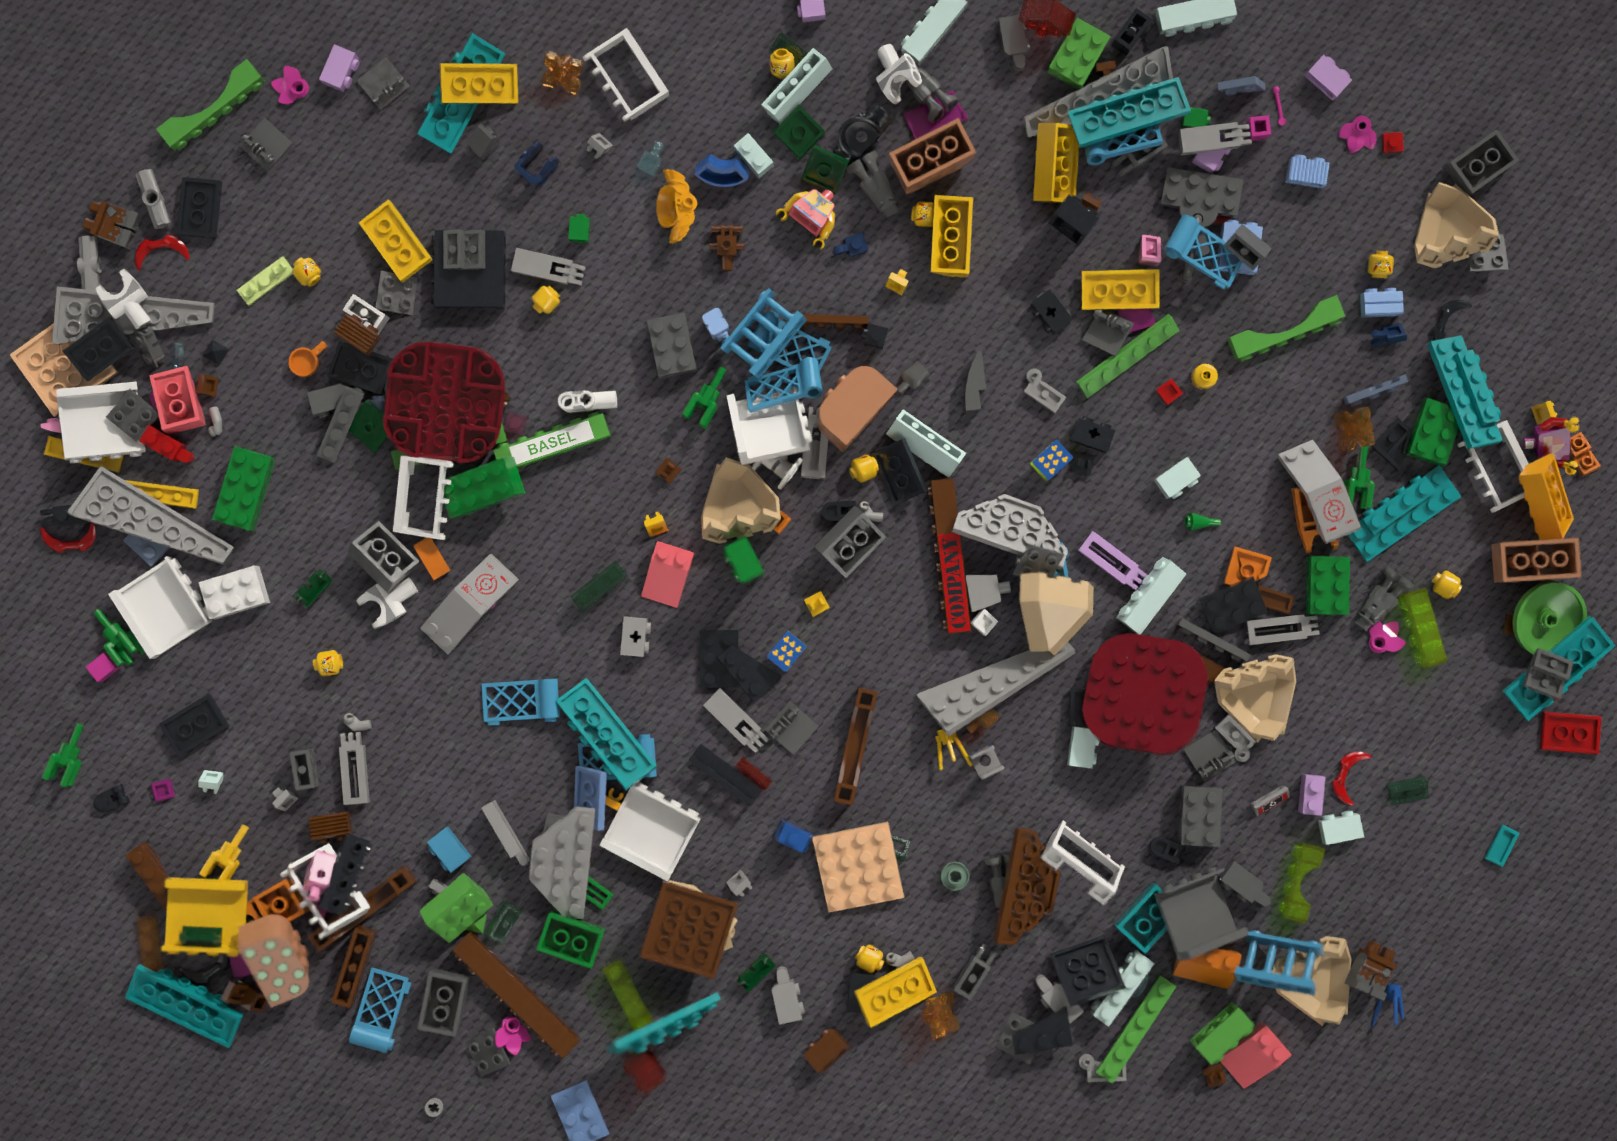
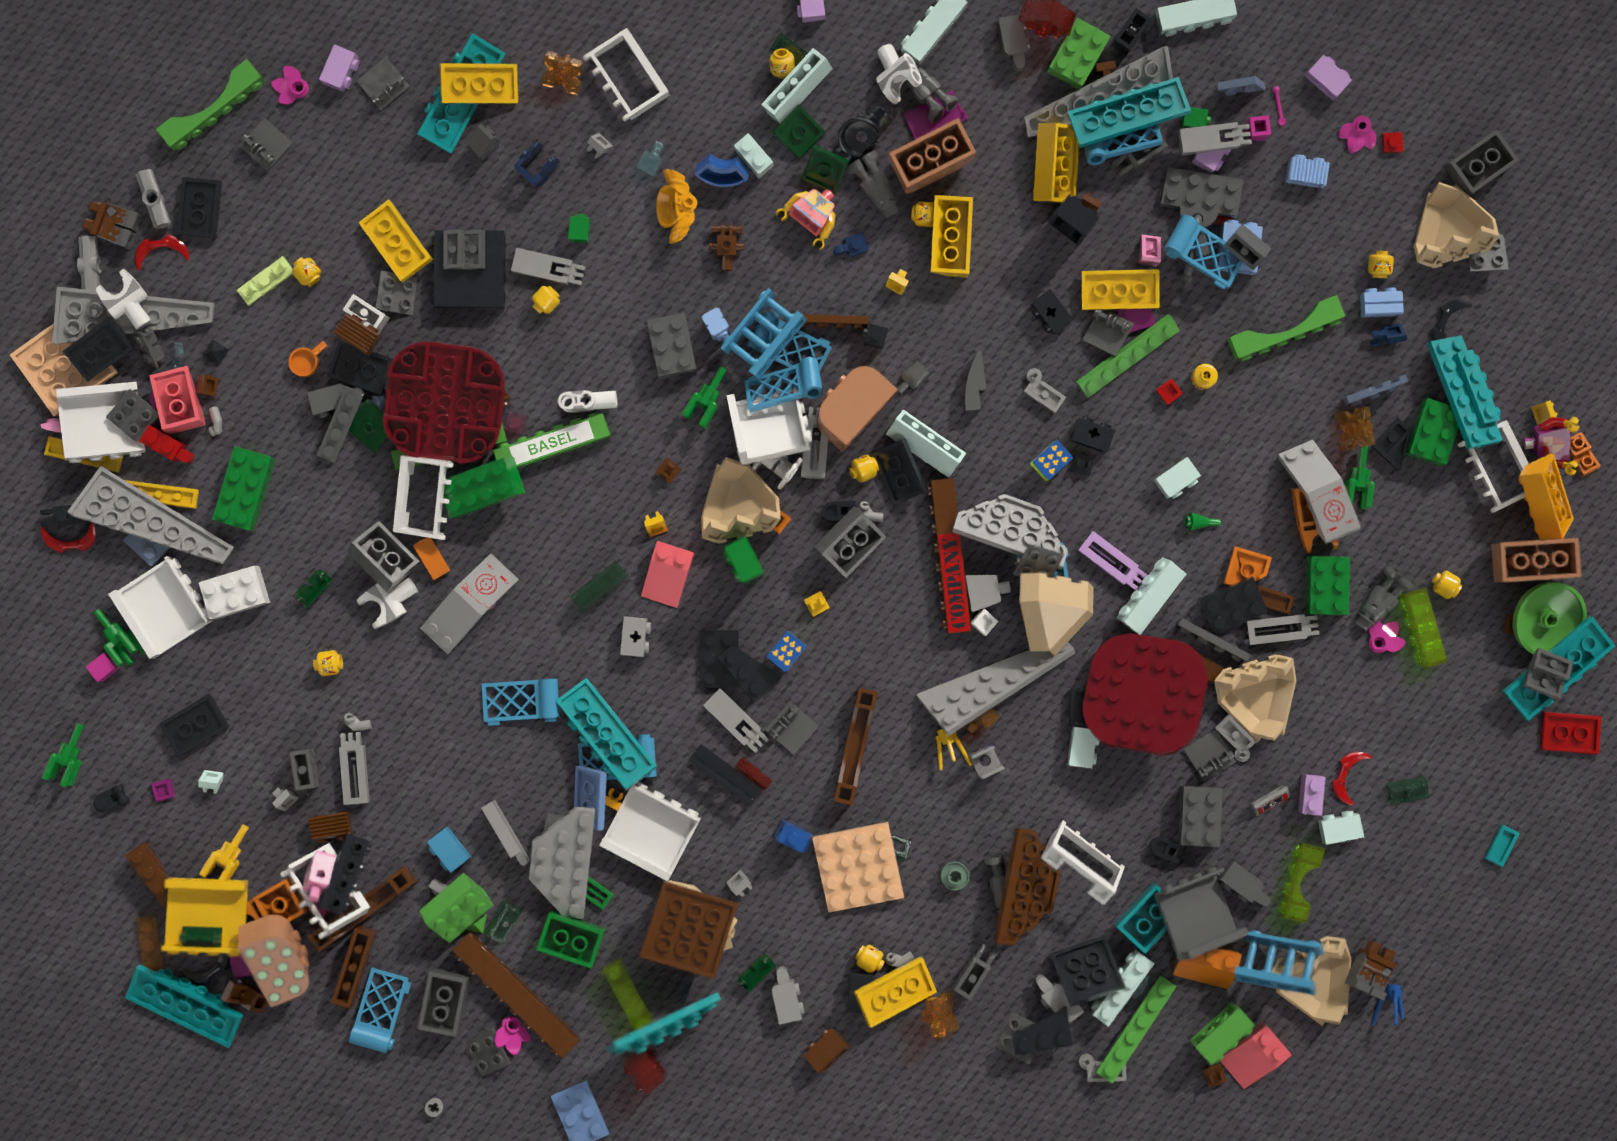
teal plate [1347,465,1461,562] -> none

